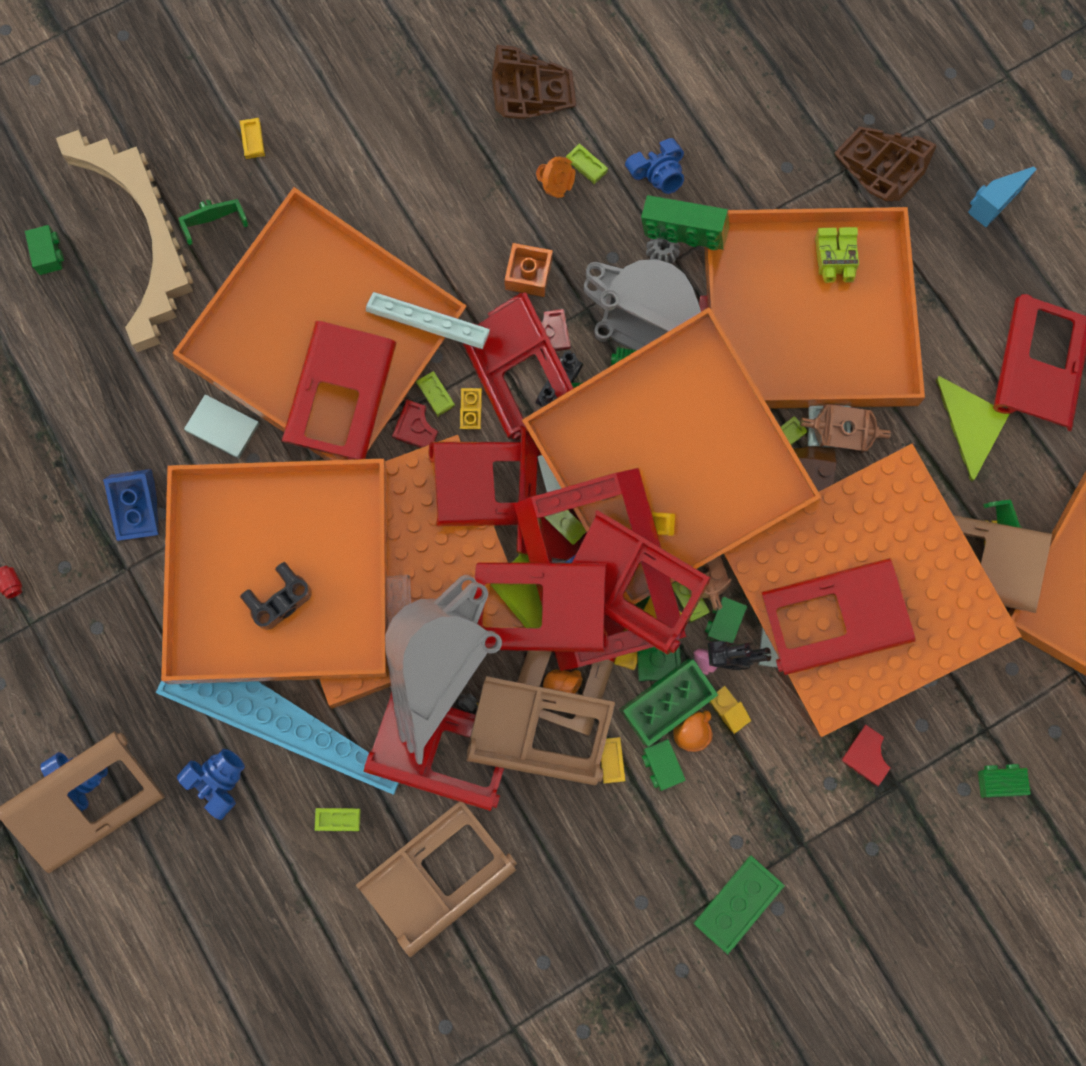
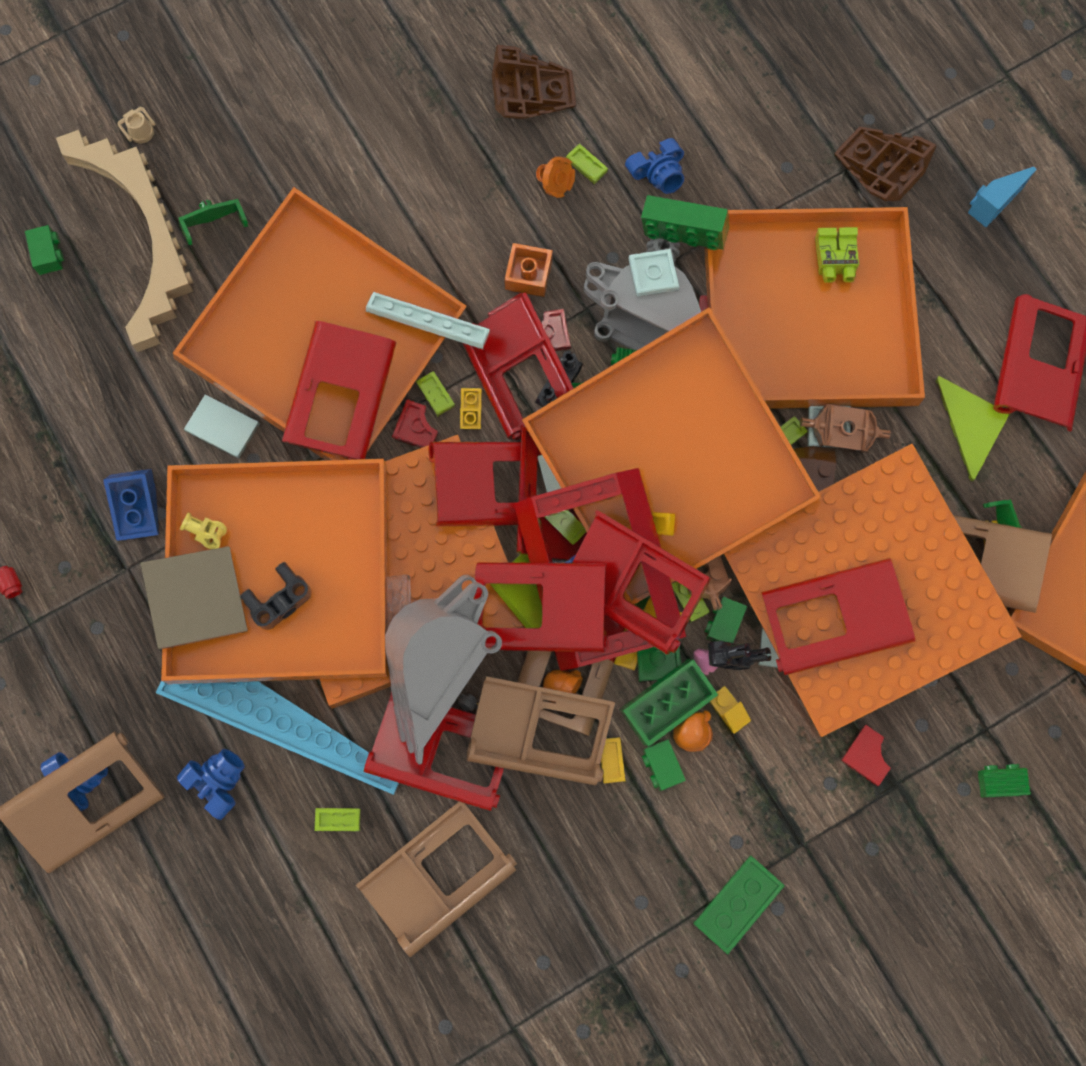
yellow tile [240,118,265,159] -> none
none -> tan piece [118,107,156,144]
none -> dark tan tile [140,546,248,650]
none -> light yellow connector [180,513,227,549]
none -> light aqua tile [628,249,679,296]

